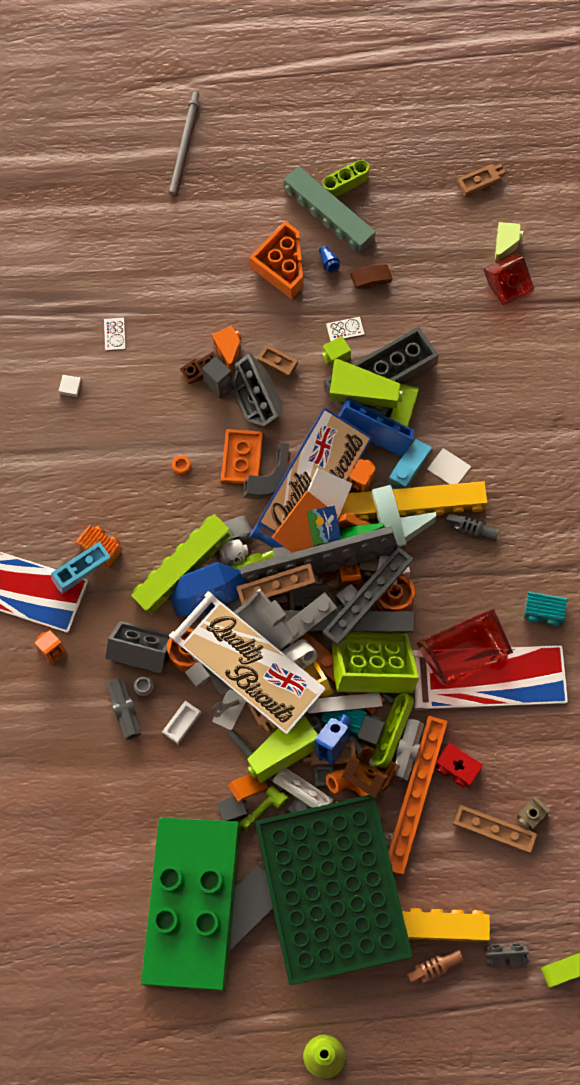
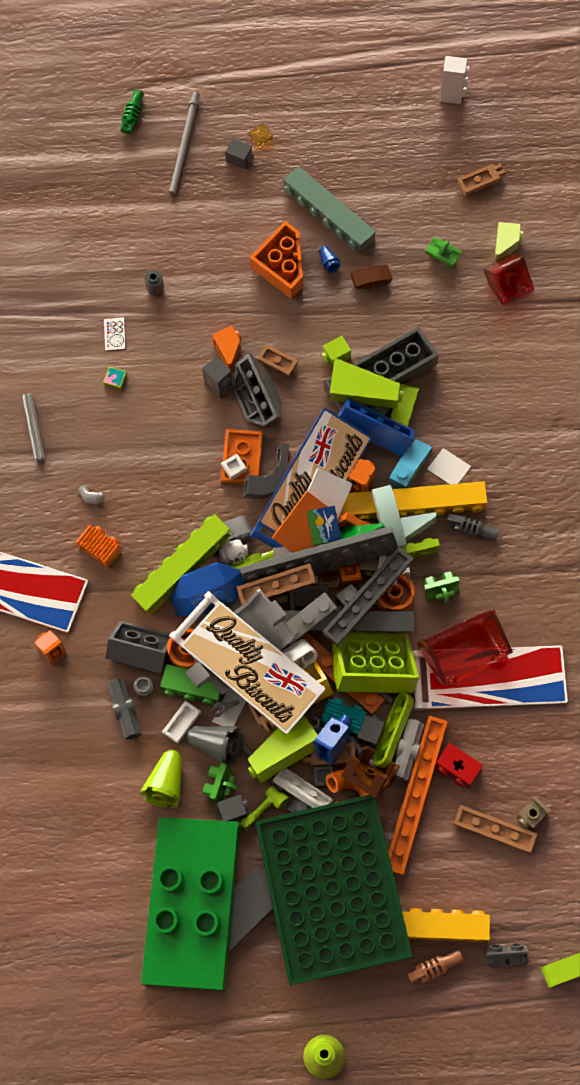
medium azure slope [51,541,111,594] -> none
white tile [59,375,82,397] -> none
orange tile [172,456,191,475] -> none
reddish brown slope [180,352,216,384] -> none
orange tile [228,774,268,802] -> none
white sticker [308,693,383,713] -> none
lime beam [323,160,369,197] -> none
white sticker [326,317,364,341] -> none
teal brick [524,592,567,627] -> none
none -> light grey axle [22,393,45,462]
none -> light grey arm [77,485,105,505]
none -> tile [103,367,127,390]
none -> green hinge [120,89,144,135]
none -> lime cone [140,750,183,808]
none -> dark grey brick [144,270,164,295]
none -> bright green brick [160,664,221,706]
none -> dark grey cone [187,726,245,766]
none -> bright green hips [202,763,238,803]
none -> white tile [221,454,247,480]
none -> dark grey brick [225,138,254,169]
none -> clear yellow tile [249,123,273,147]
none -> lime plate [400,538,440,558]
none -> bright green hips [424,572,460,604]
none -> bright green hips [425,236,462,268]
none -> white brick [440,56,469,104]

